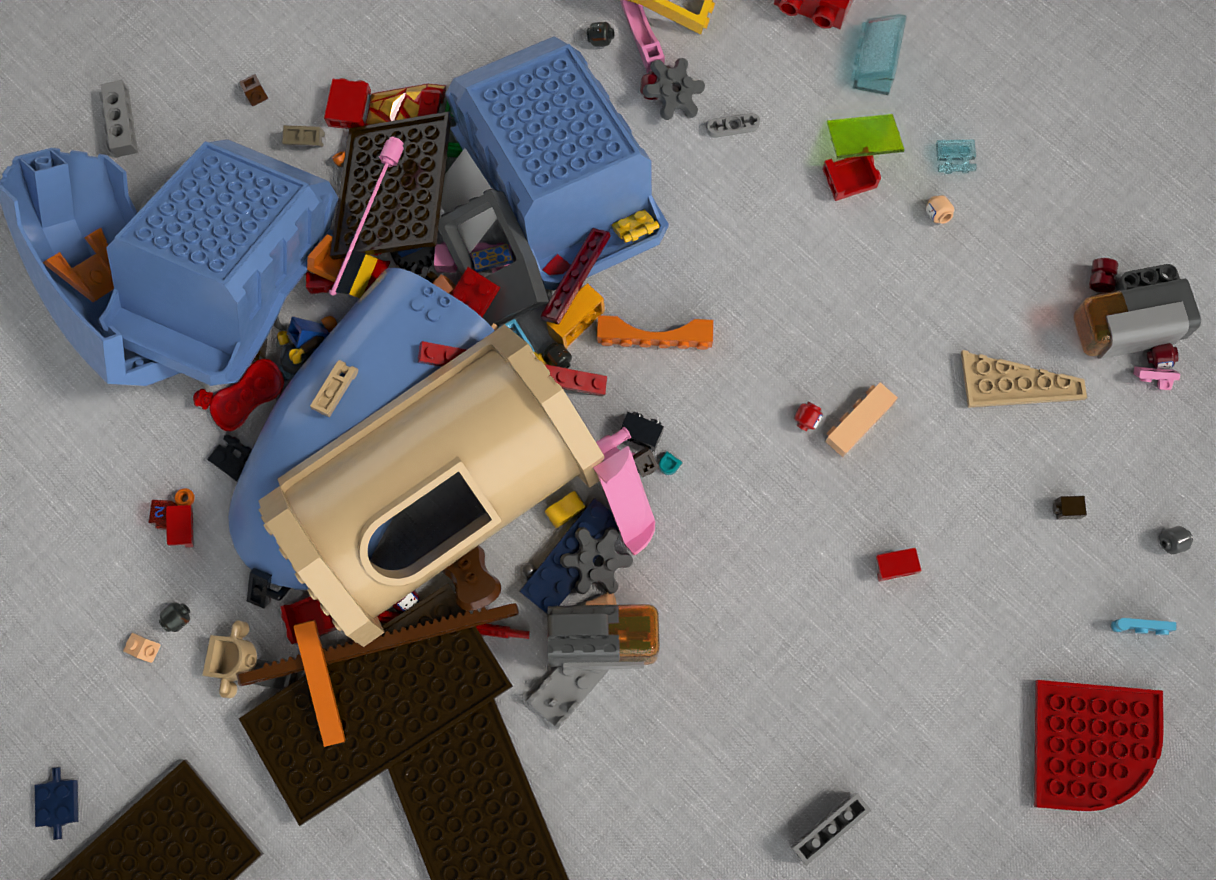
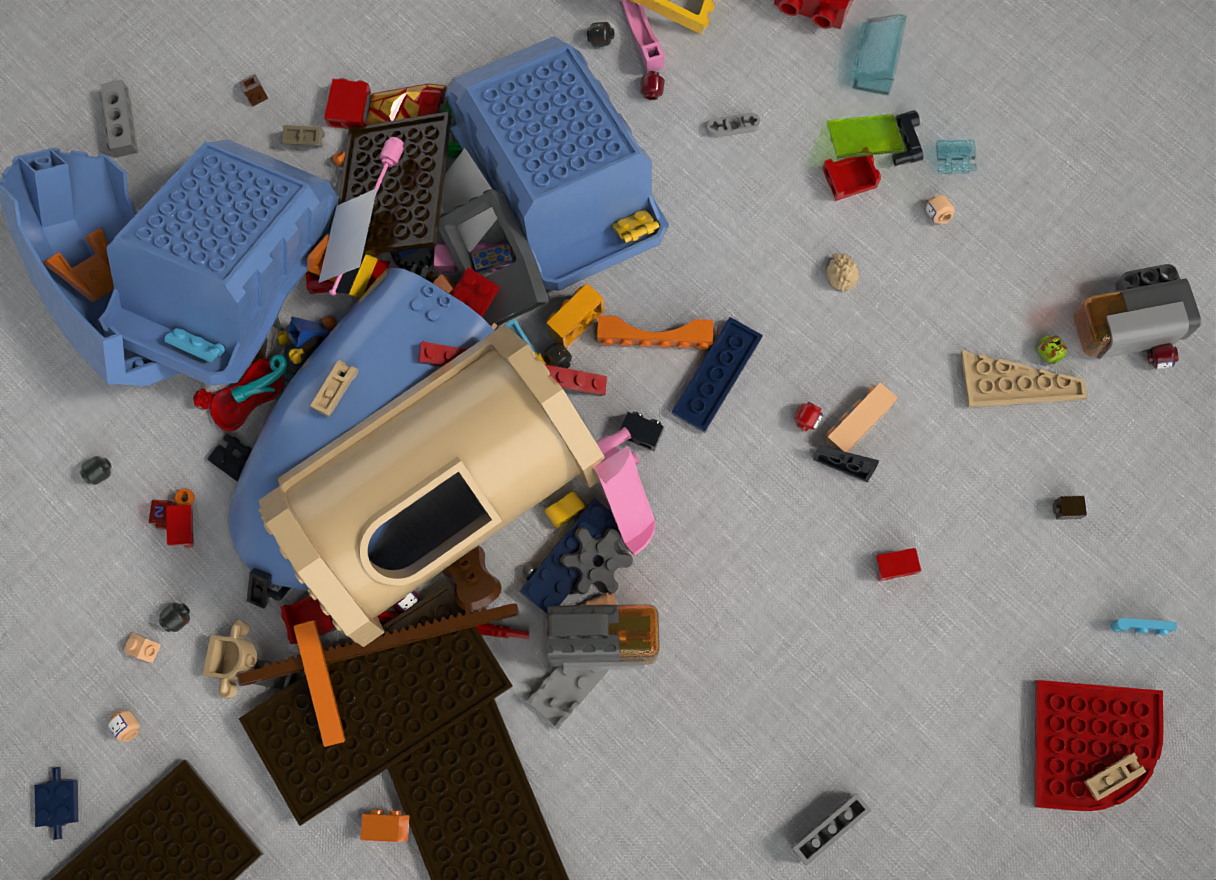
dark red tile [540,228,611,325] -> none
red panel [542,254,571,276] -> none
dark brown bracket [633,447,659,477] -> none
dark grey plate [643,58,705,120] -> none
teal tile [659,451,683,475] -> none
dark red wheel [1089,258,1119,293] -> none
bright pink hinge [1133,367,1180,390] -> none
dark grey head [1160,526,1193,555] -> none
none -> pearl dark grey head [80,456,112,485]
none -> light nougat head [108,710,140,742]
none -> medium azure plate [165,328,225,362]
none -> teal plant [231,354,287,403]
none -> white sticker [319,188,377,283]
none -> orange brick [360,810,409,842]
none -> dark blue plate [671,317,763,433]
none -> black wing [813,445,880,483]
none -> tan hair [827,253,860,292]
none -> black beam [892,110,924,166]
none -> lime head [1037,335,1068,364]
none -> tan plate [1084,752,1146,801]

